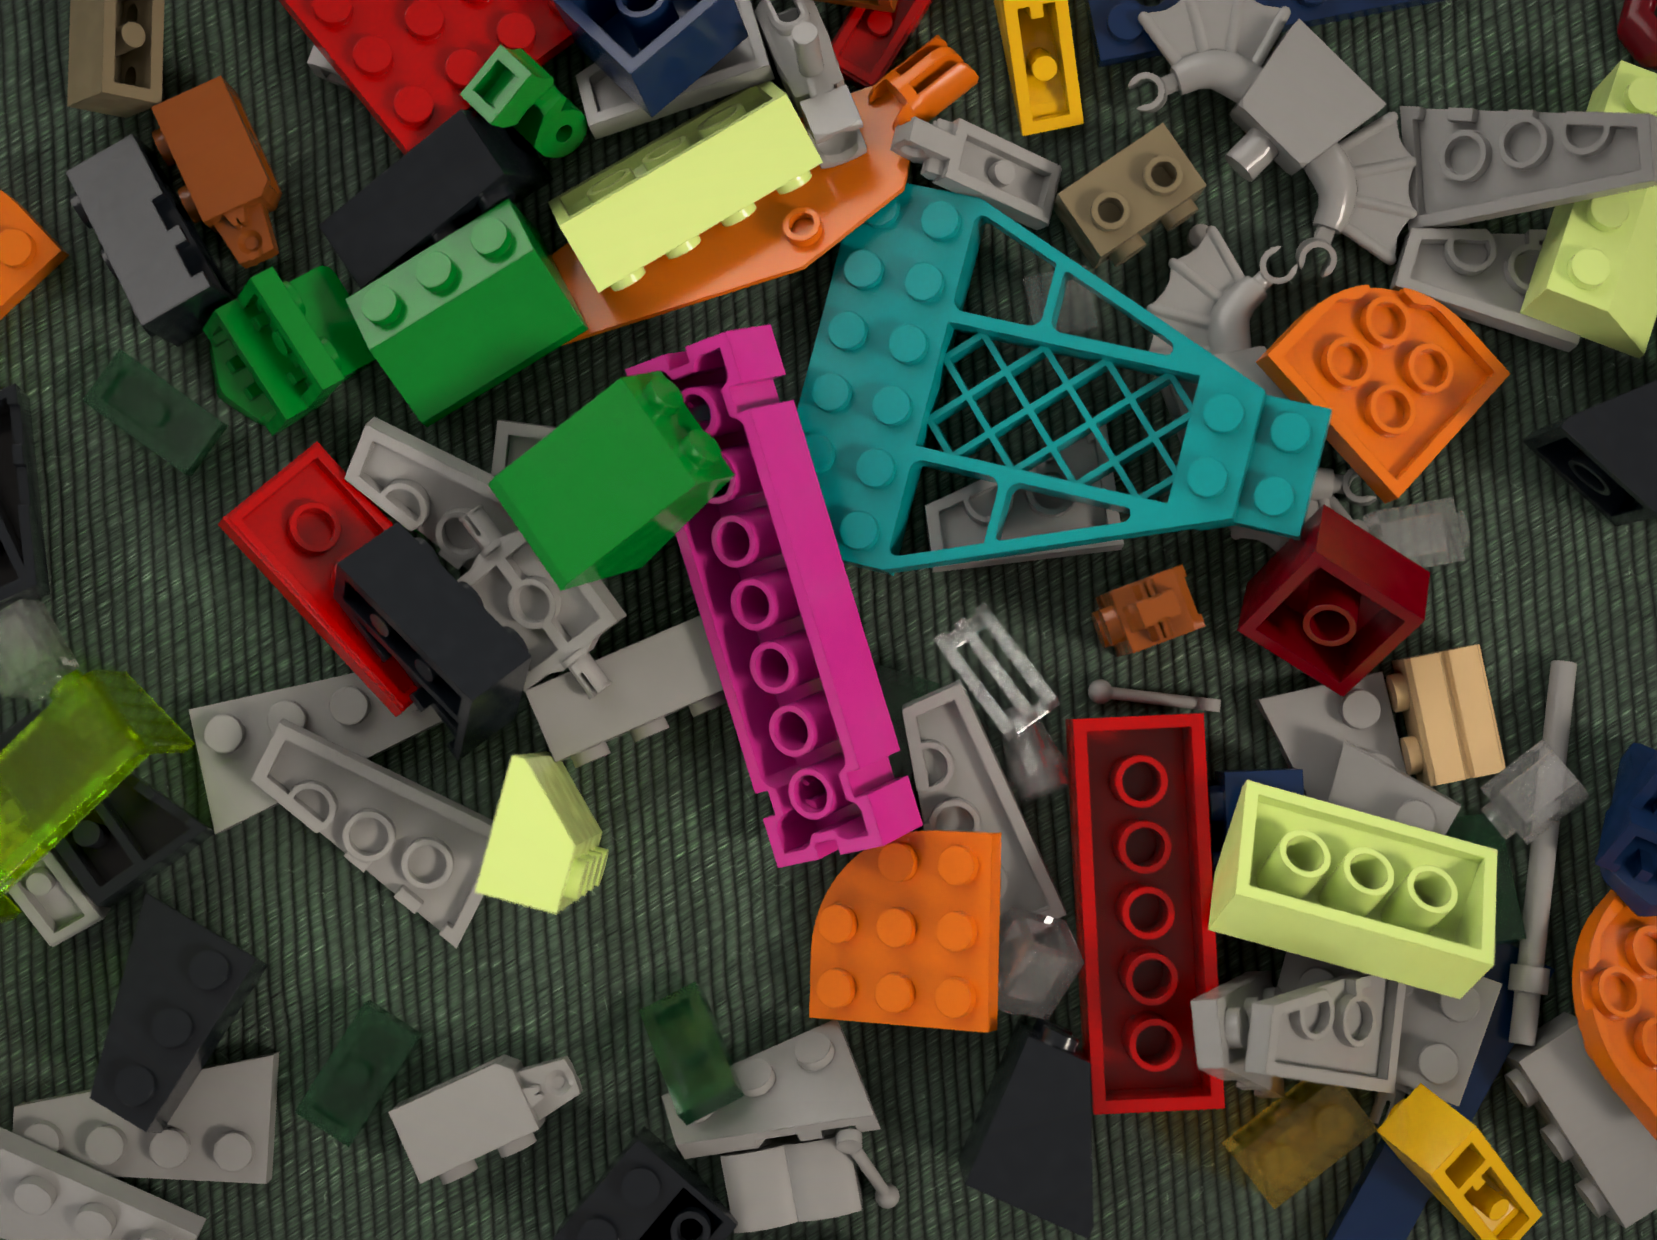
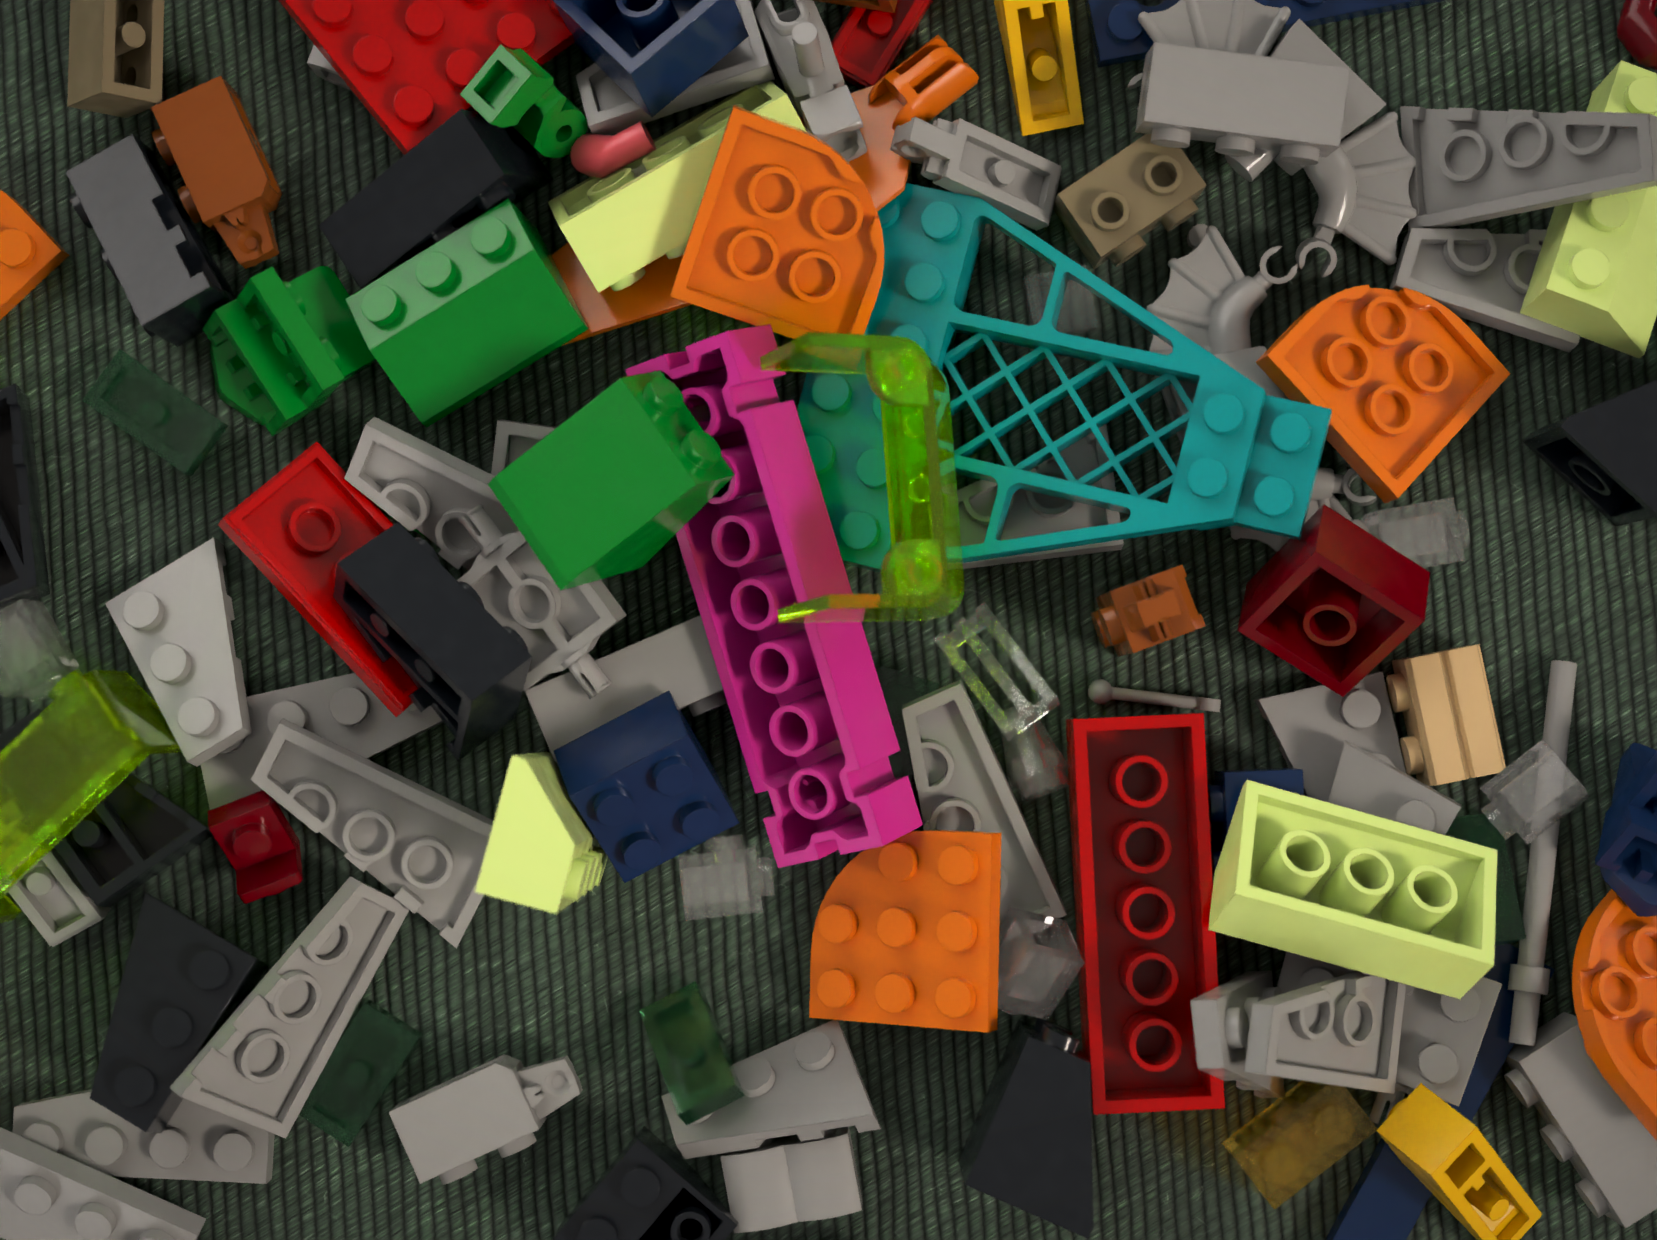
light grey hinge [836,1128,900,1209] -> none
none -> light grey wing [105,537,252,767]
none -> light grey wing [169,876,409,1139]
none -> dark red bracket [208,790,303,904]
none -> dark blue brick [554,690,739,883]
none -> coral arm [570,121,656,178]
none -> orange plate [670,105,884,360]
none -> clear brick [678,834,775,921]
none -> clear neon green windscreen [760,332,964,623]
none -> light grey brick [1135,42,1351,165]

